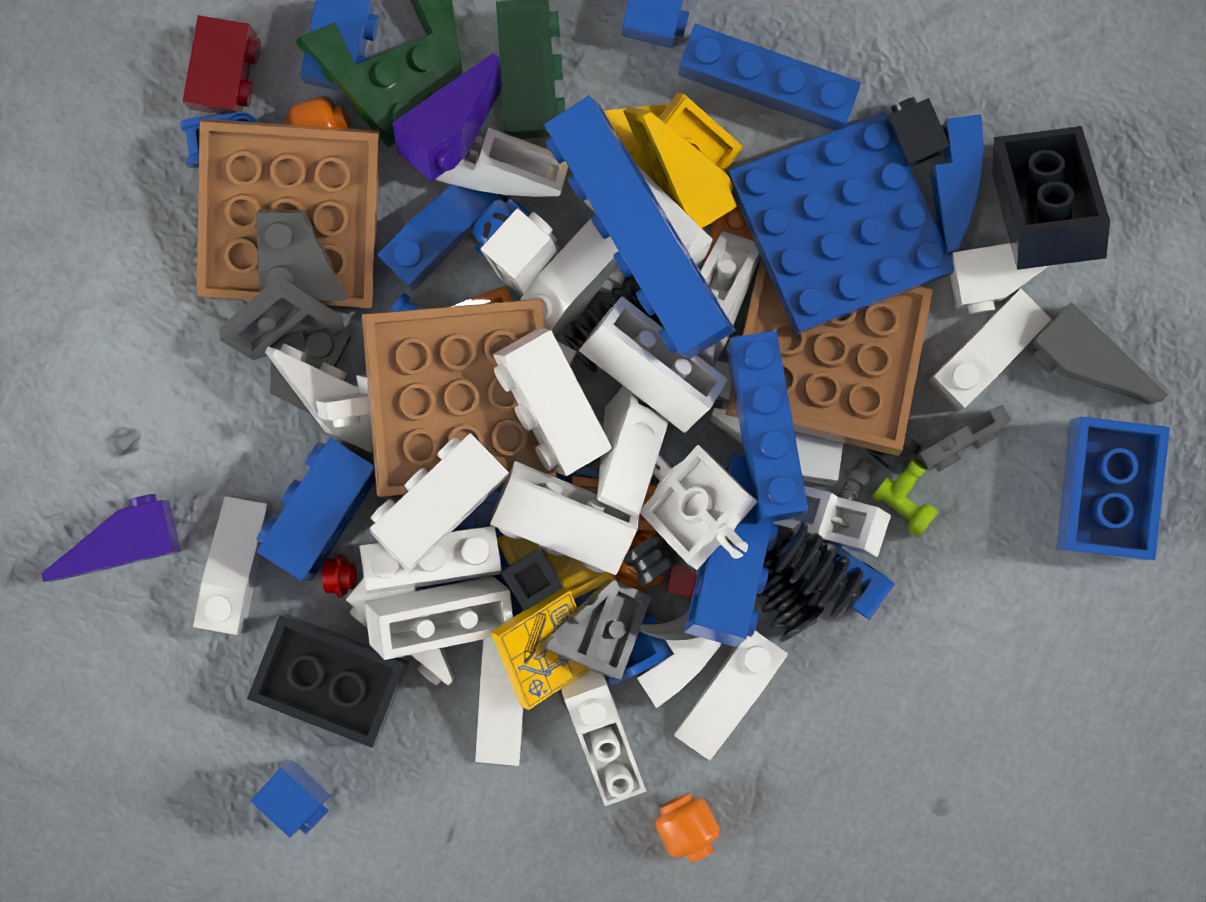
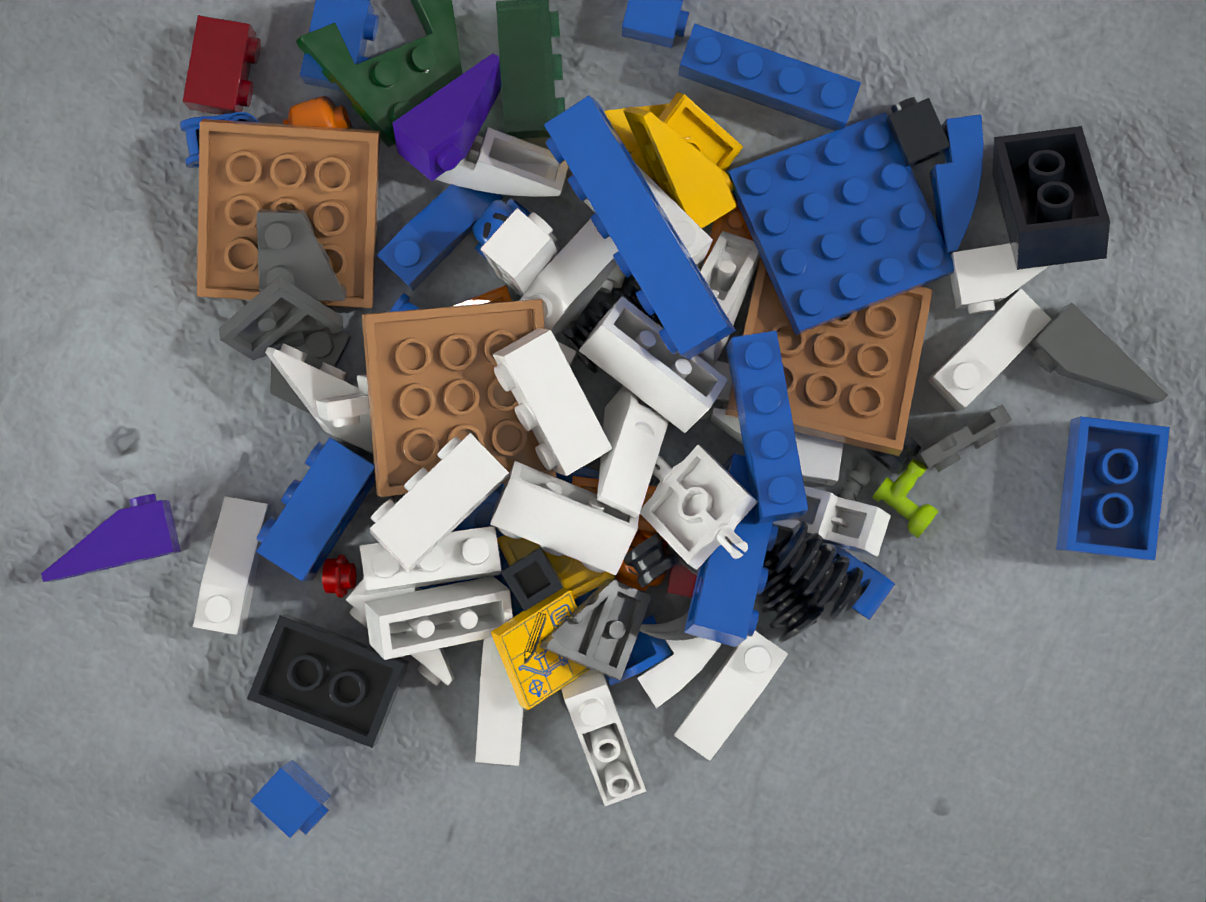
orange head [655,793,721,863] -> none

